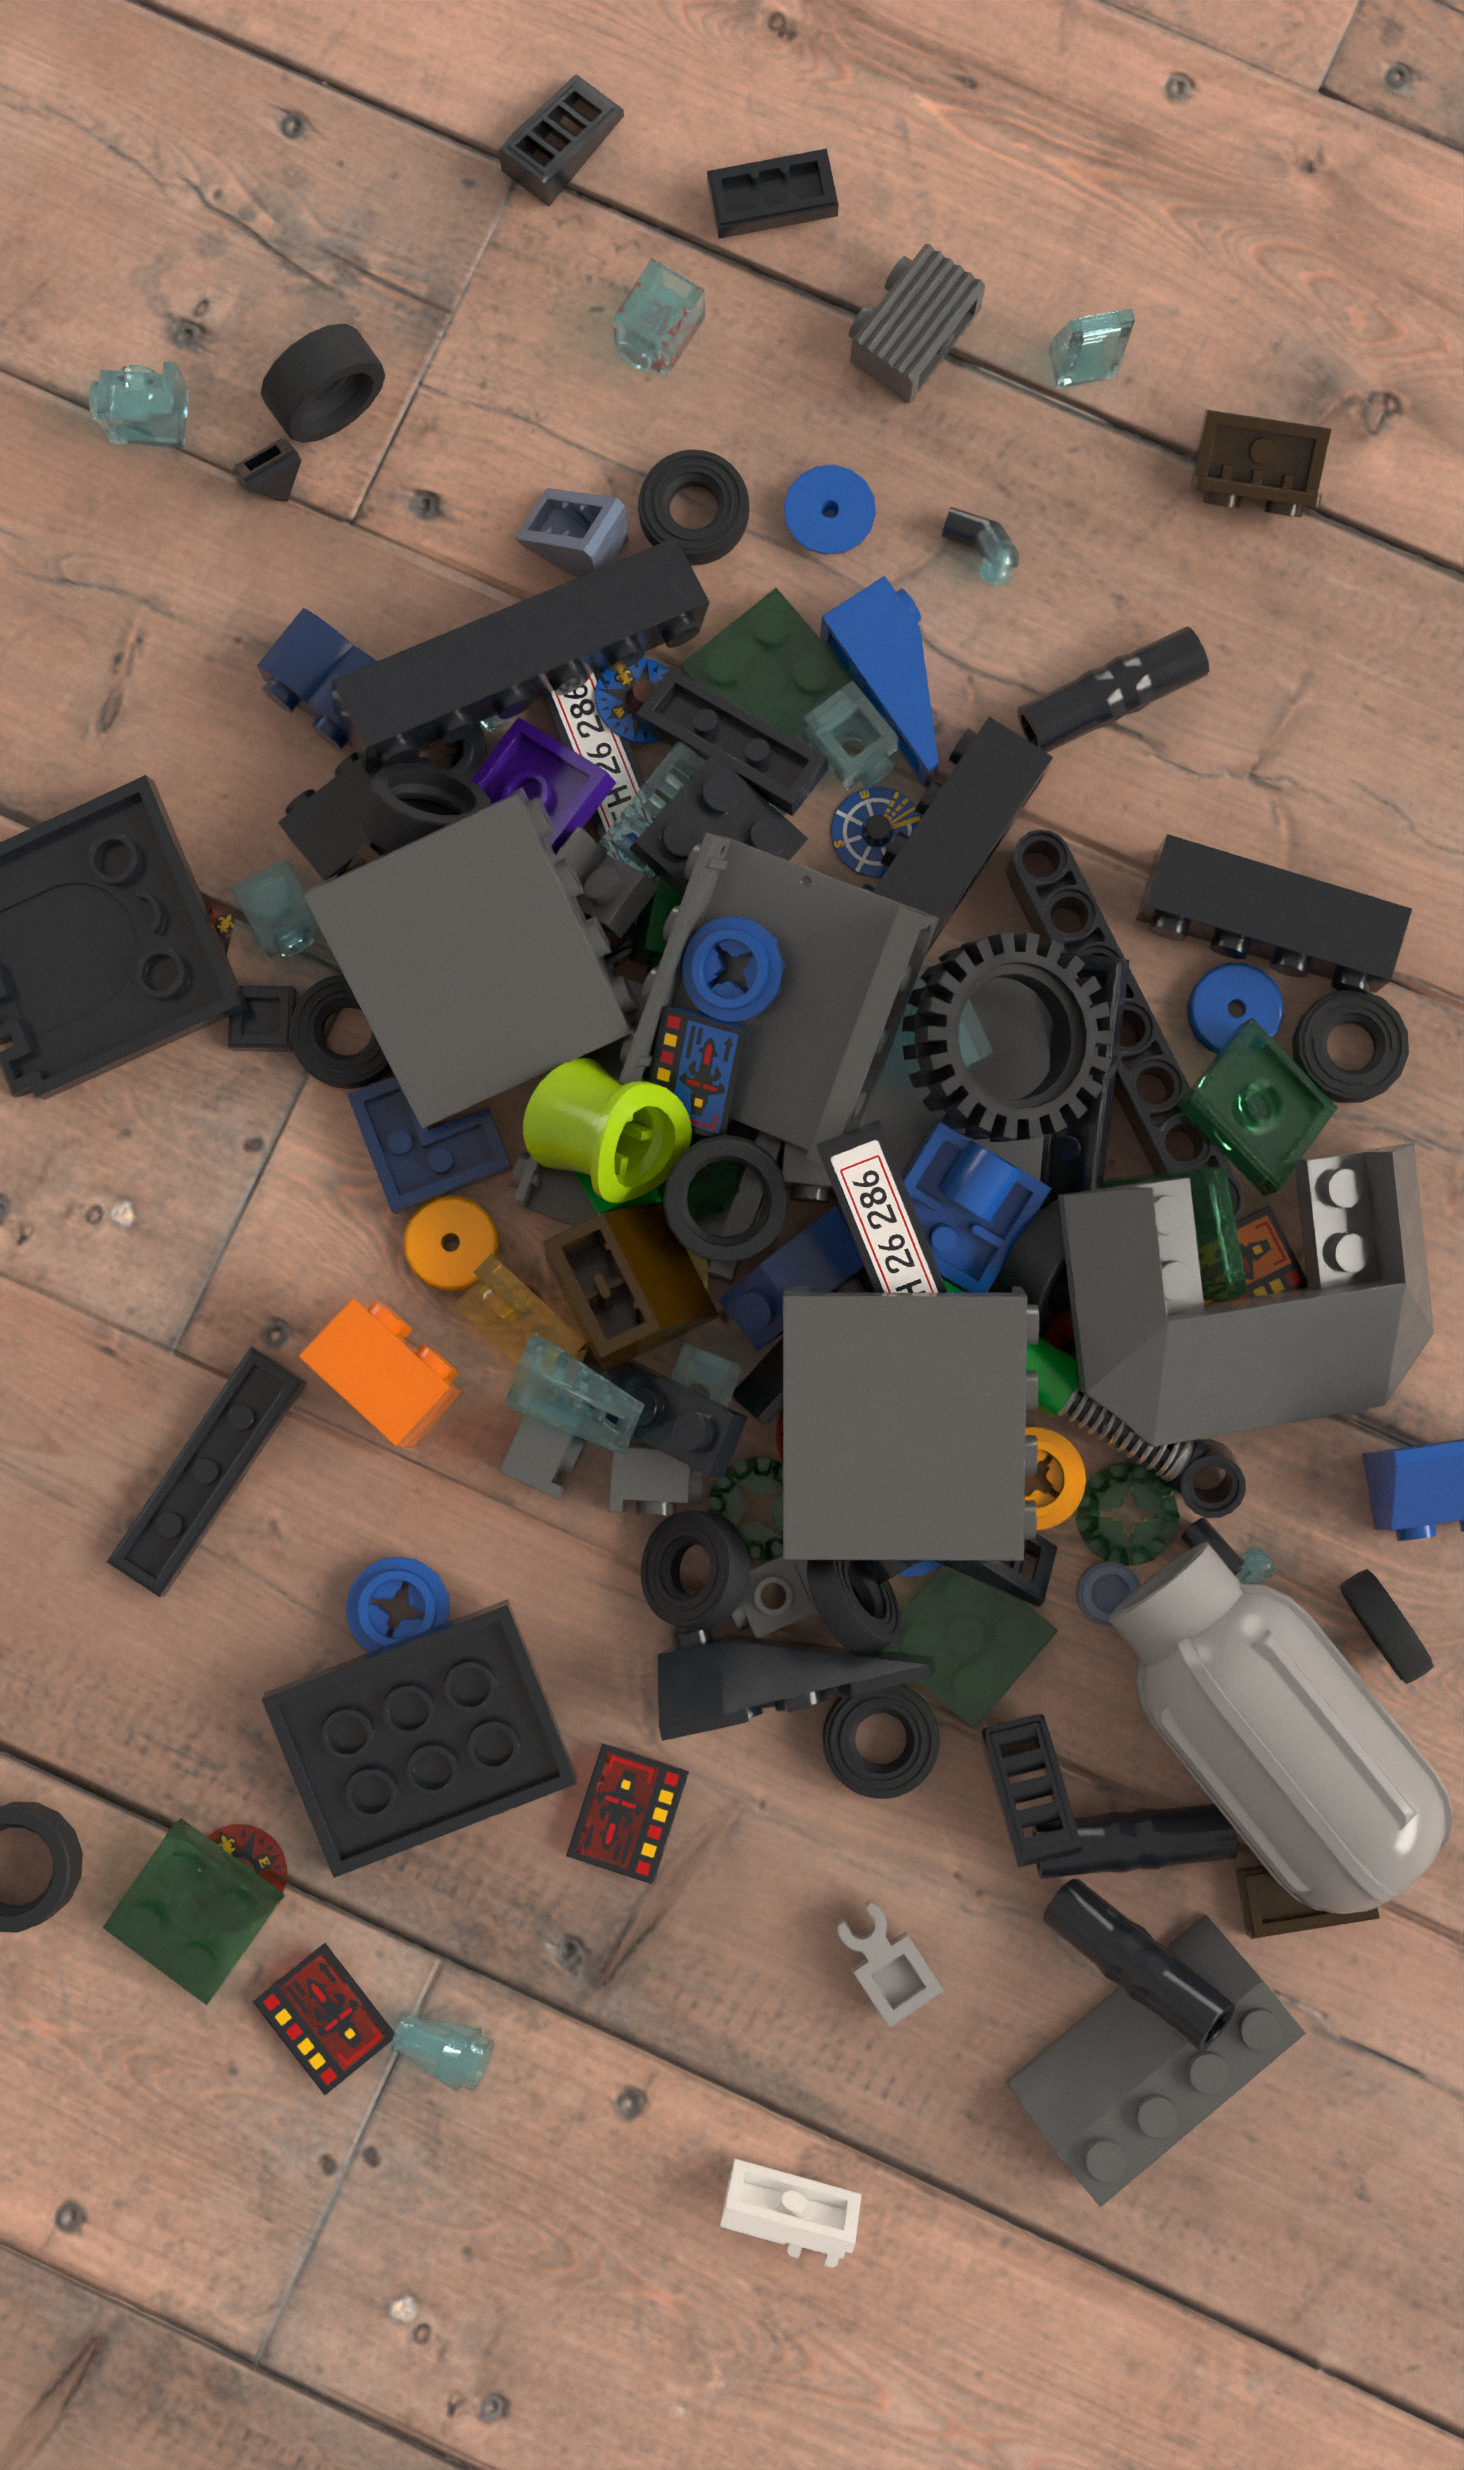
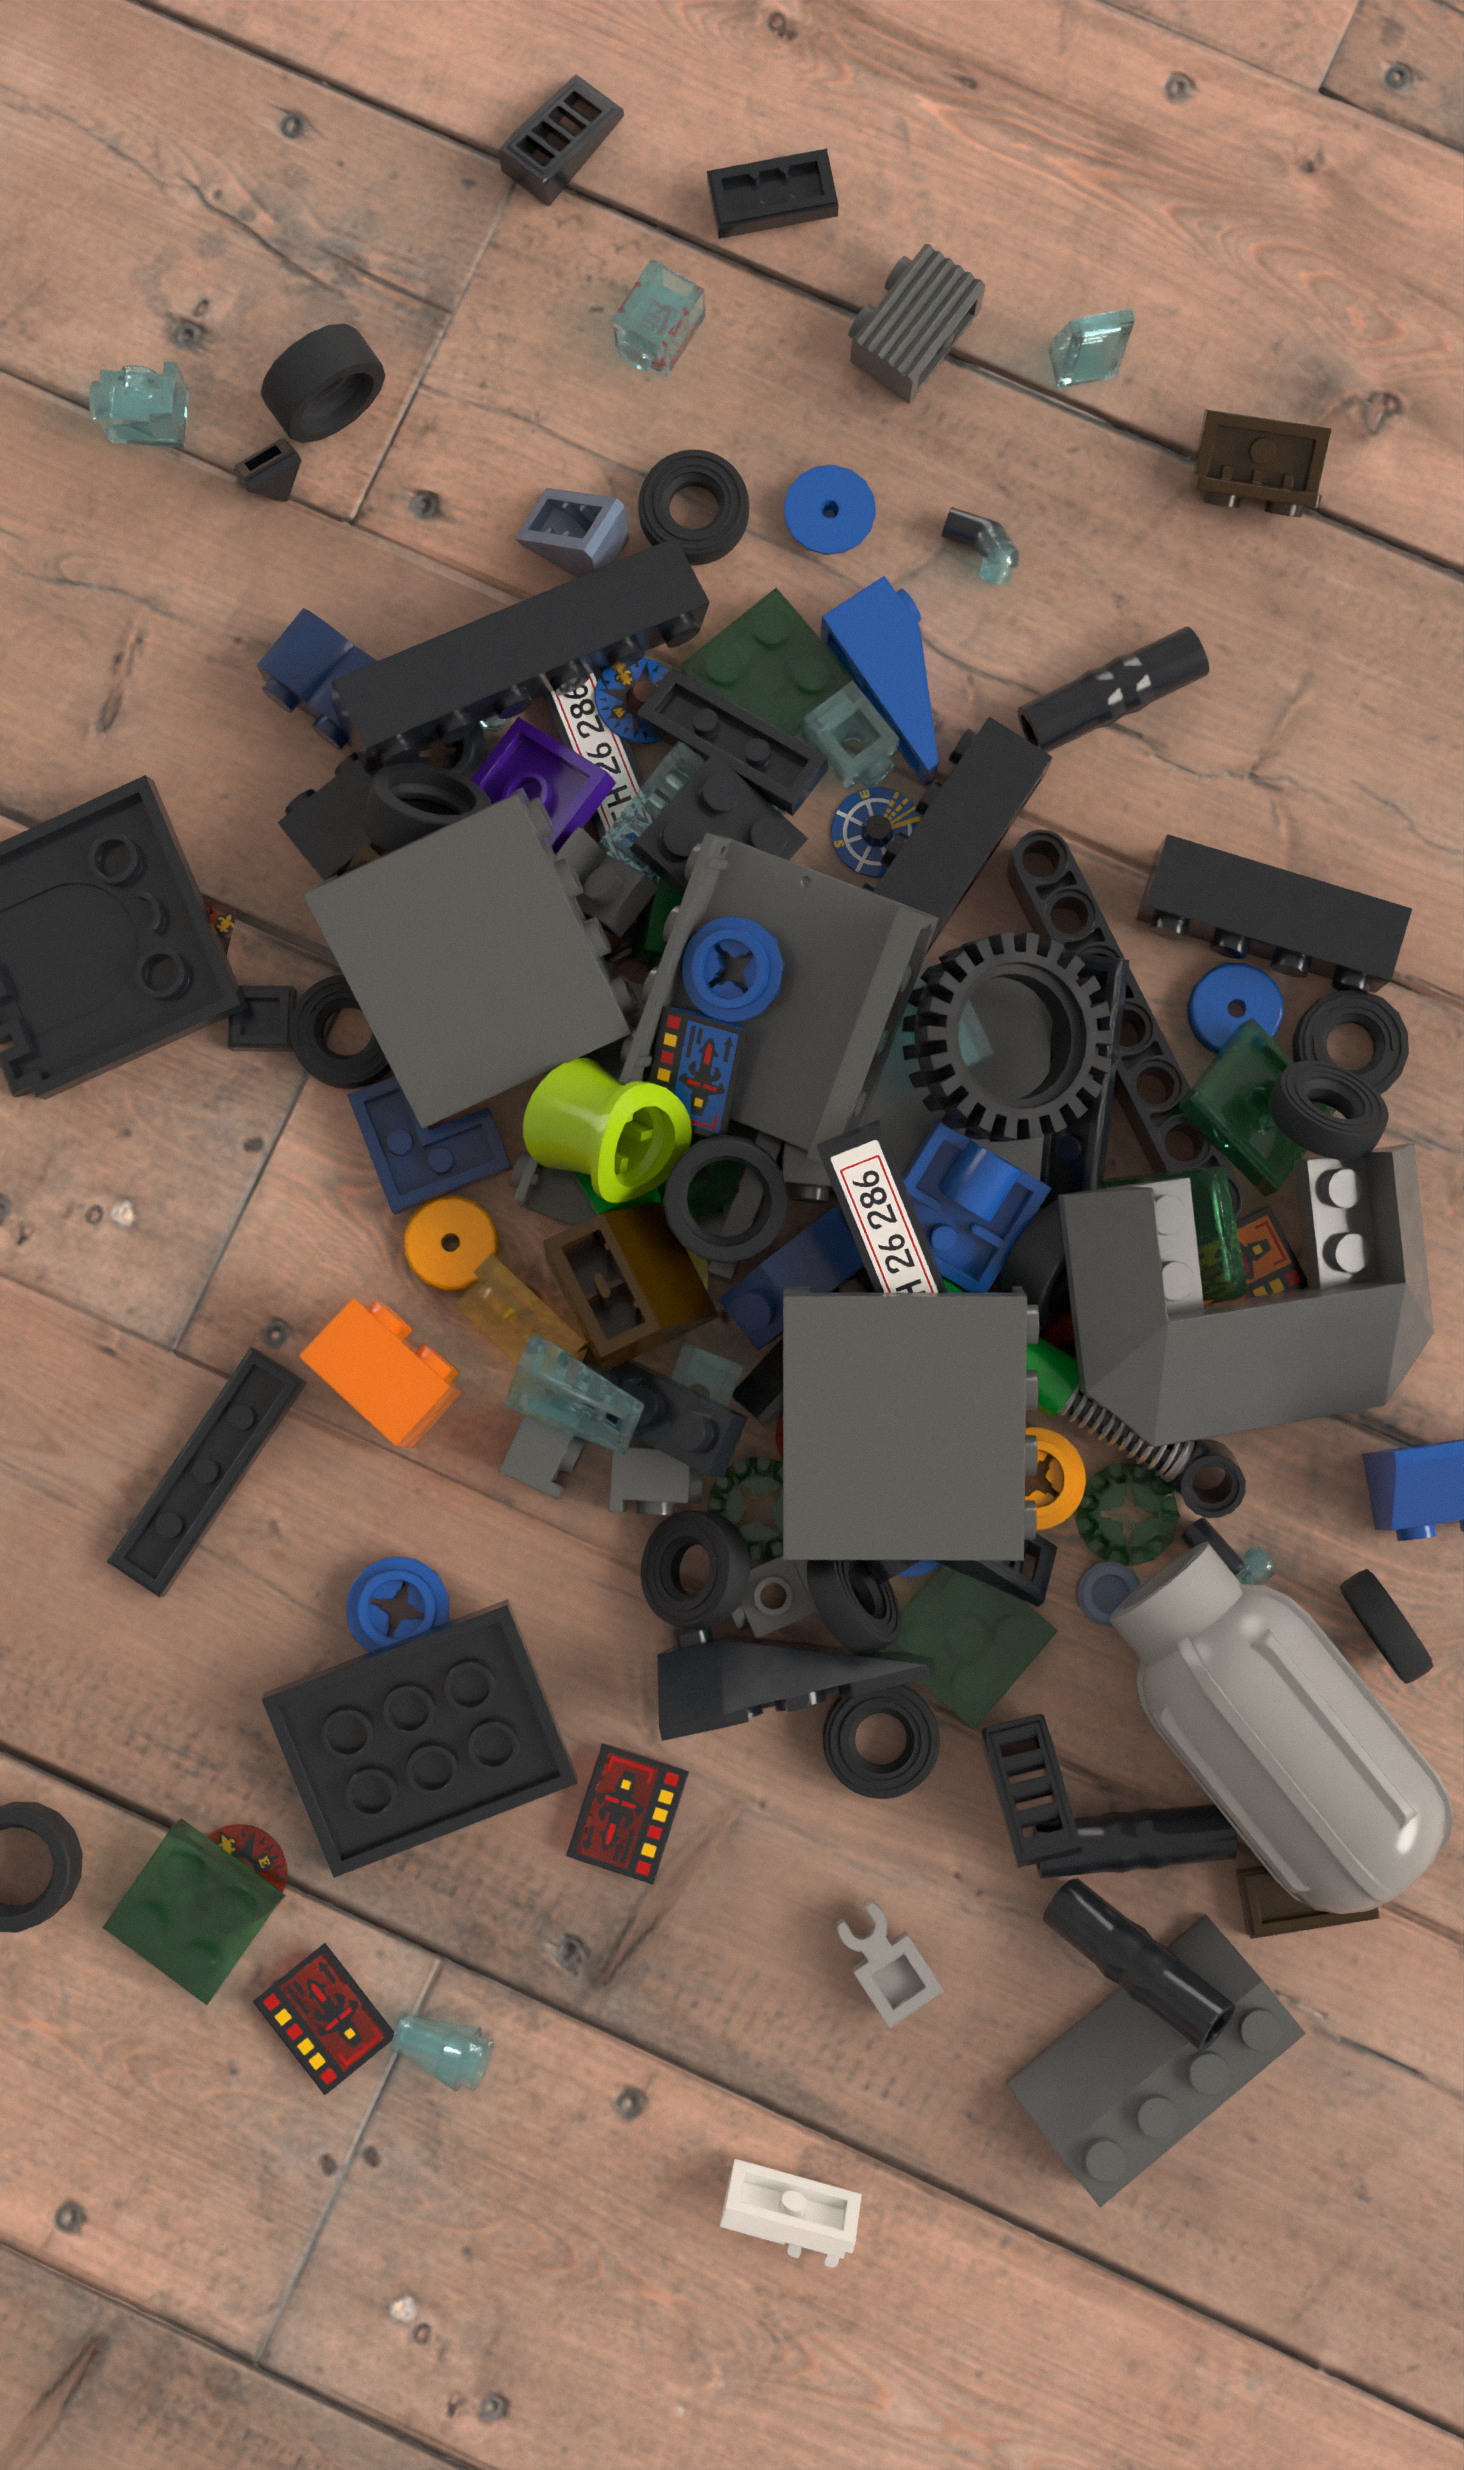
clear light blue bracket [231,858,321,957] -> none
none -> black tyre [1268,1061,1389,1160]

